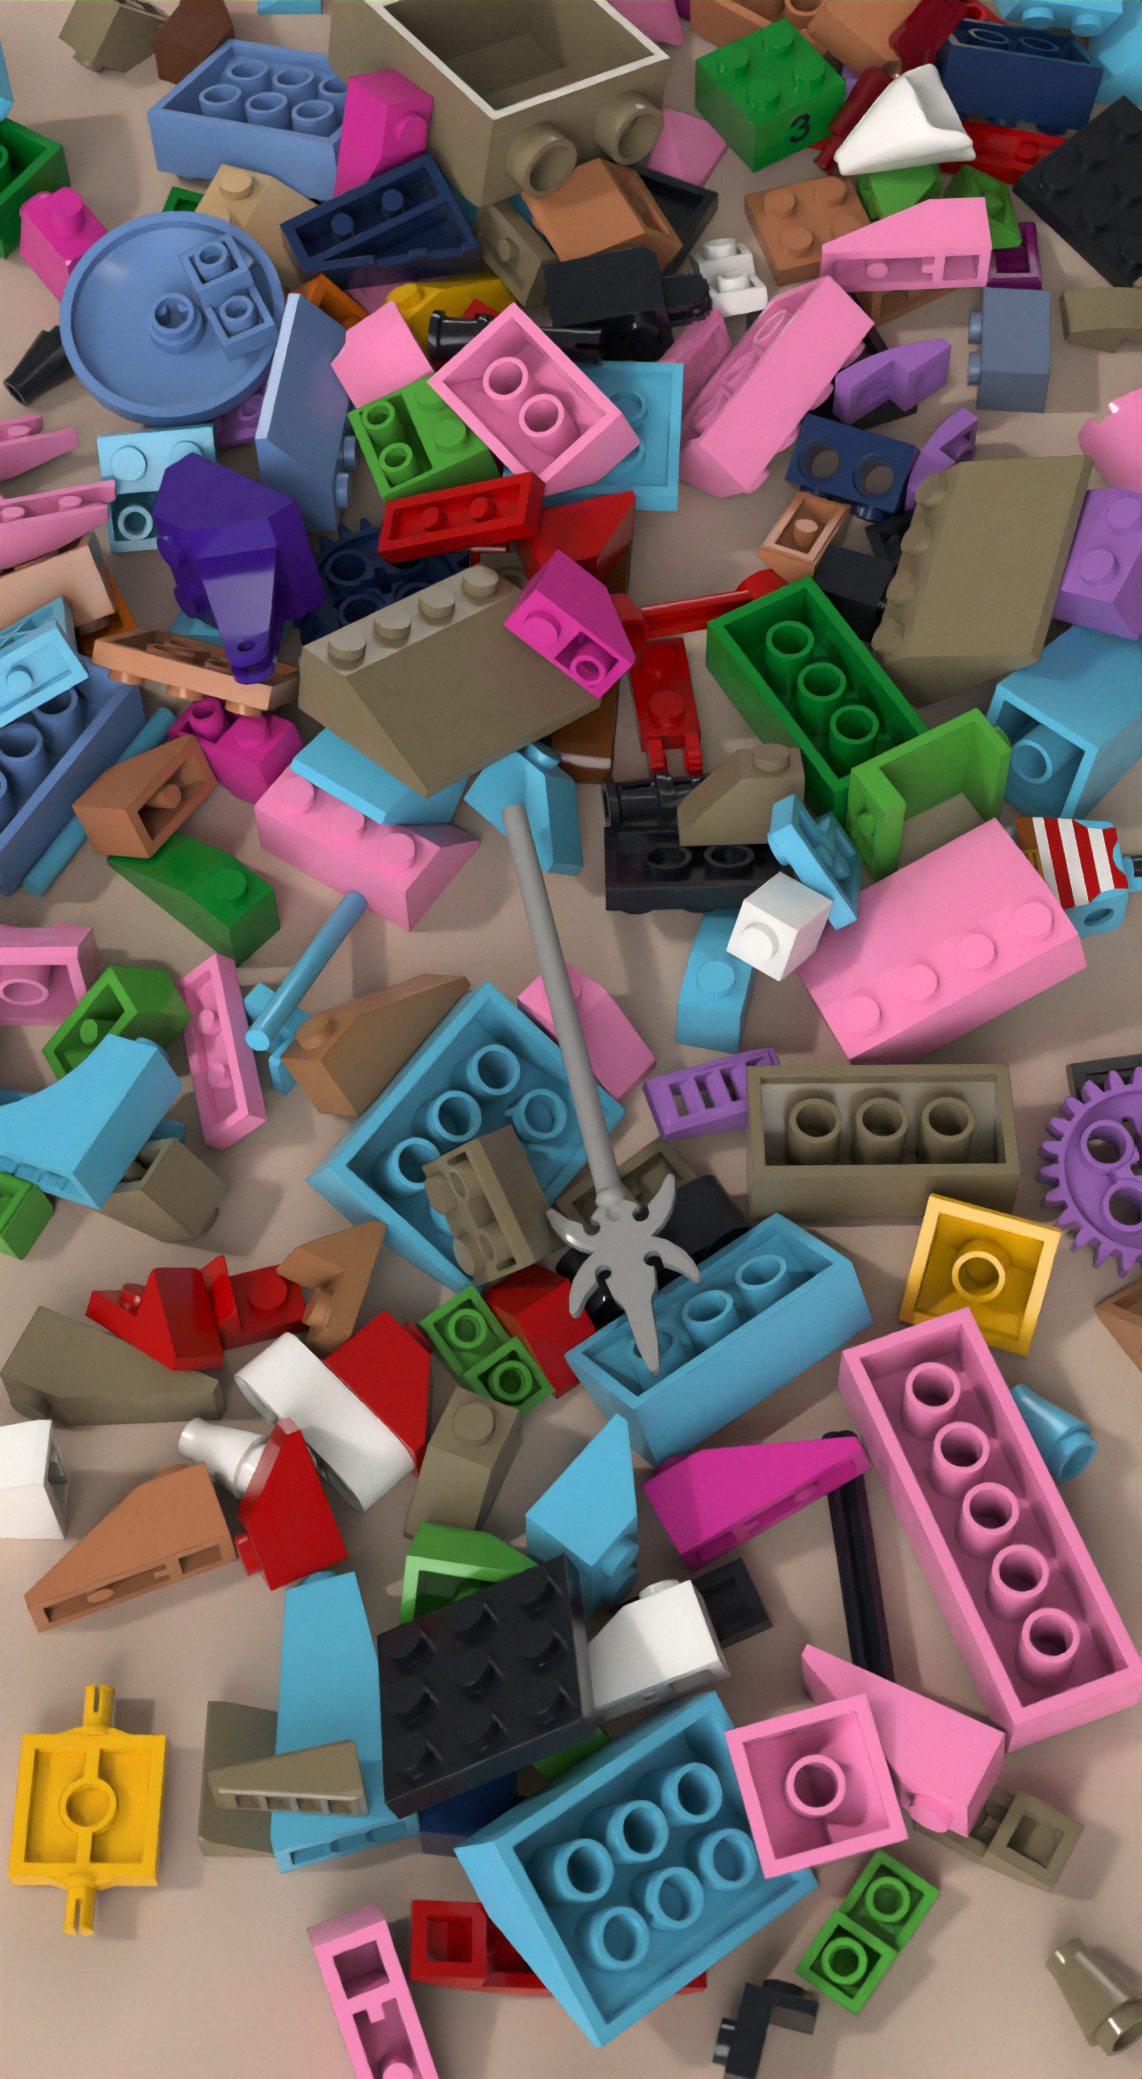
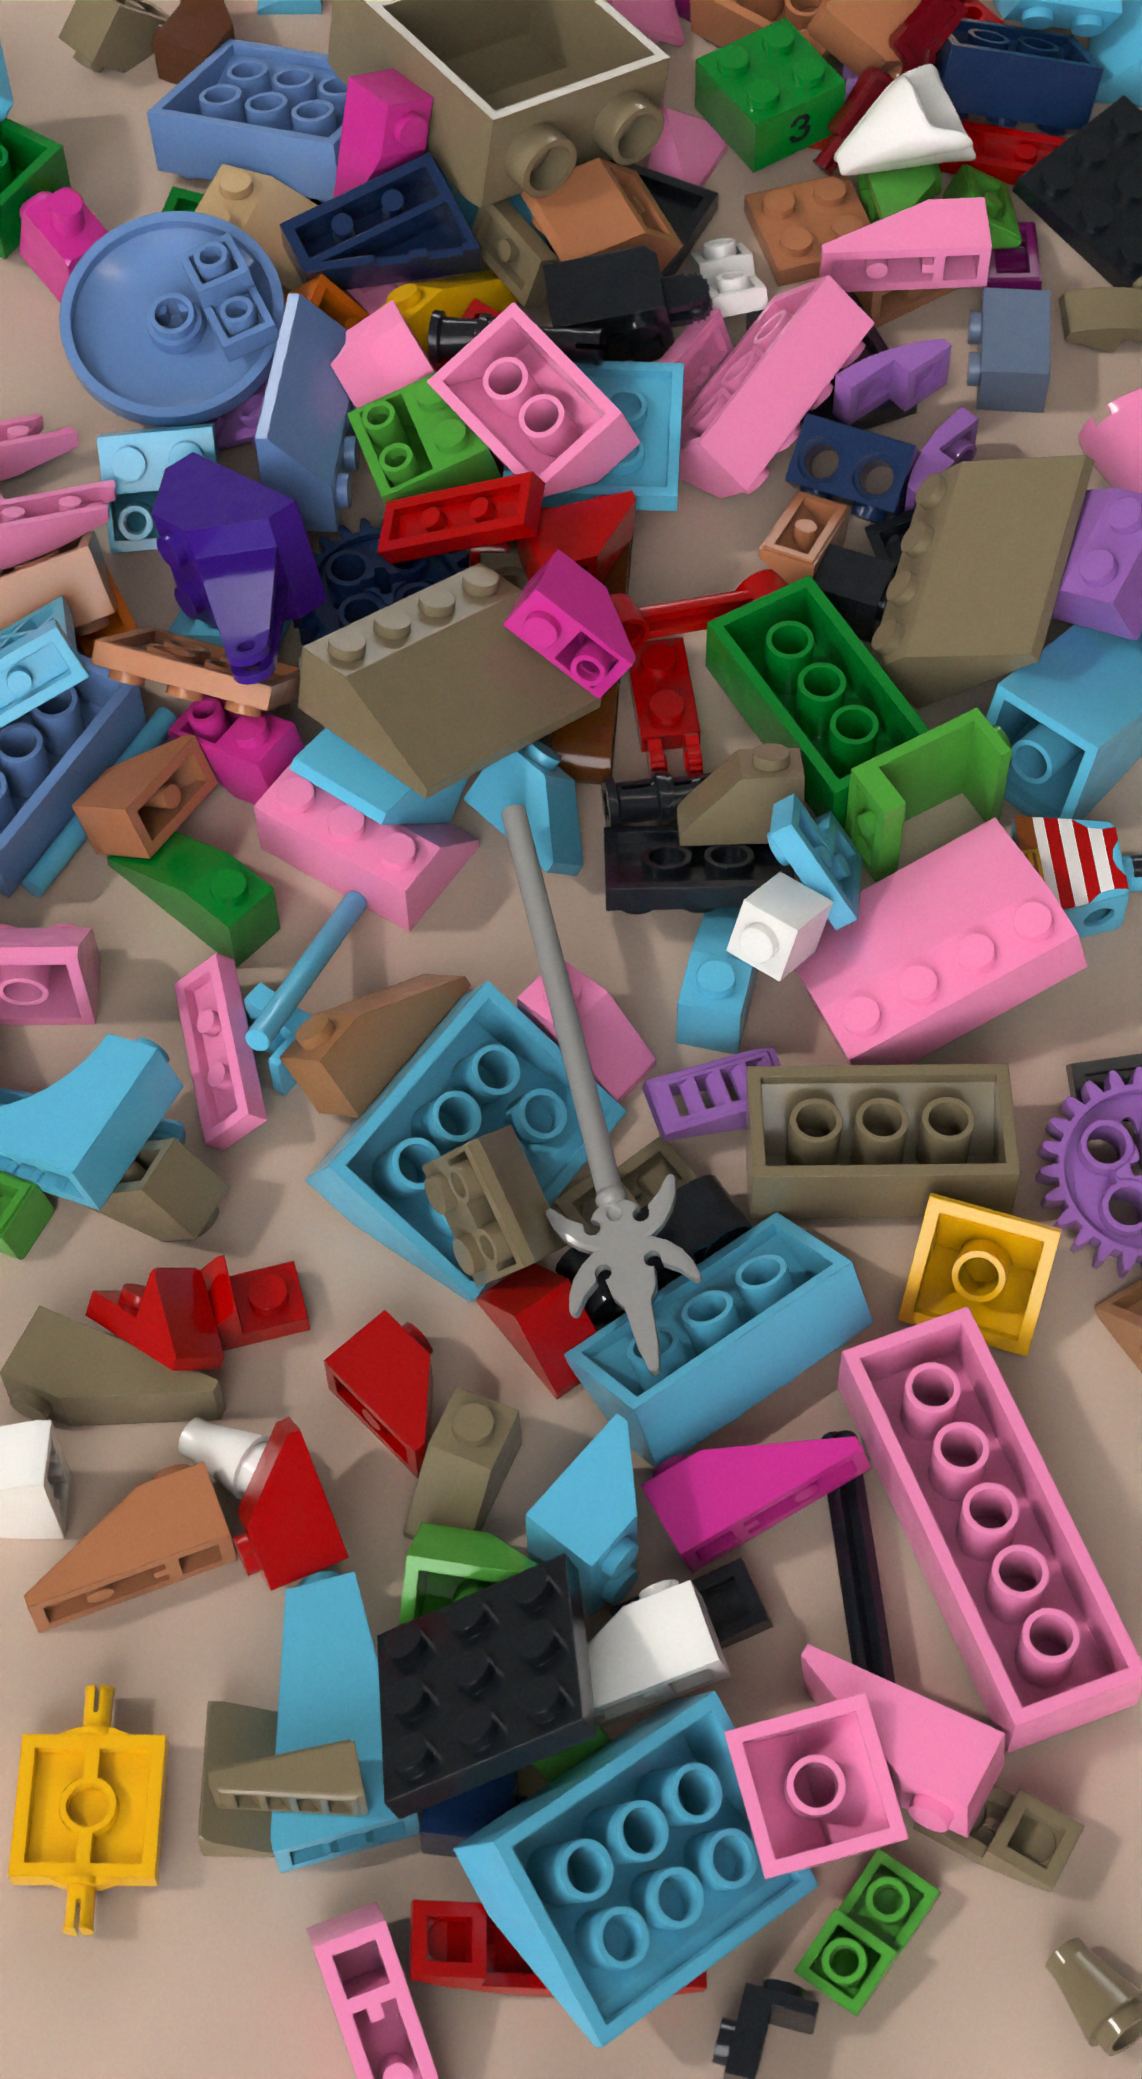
black cone [3,325,75,407] -> none
bright green slope [41,965,193,1081] -> none
white beam [234,1332,415,1513] -> none
medium nougat slope [276,1219,387,1360] -> none
bright green slope [414,1284,556,1416] -> none
medium azure cone [1009,1384,1098,1483] -> none

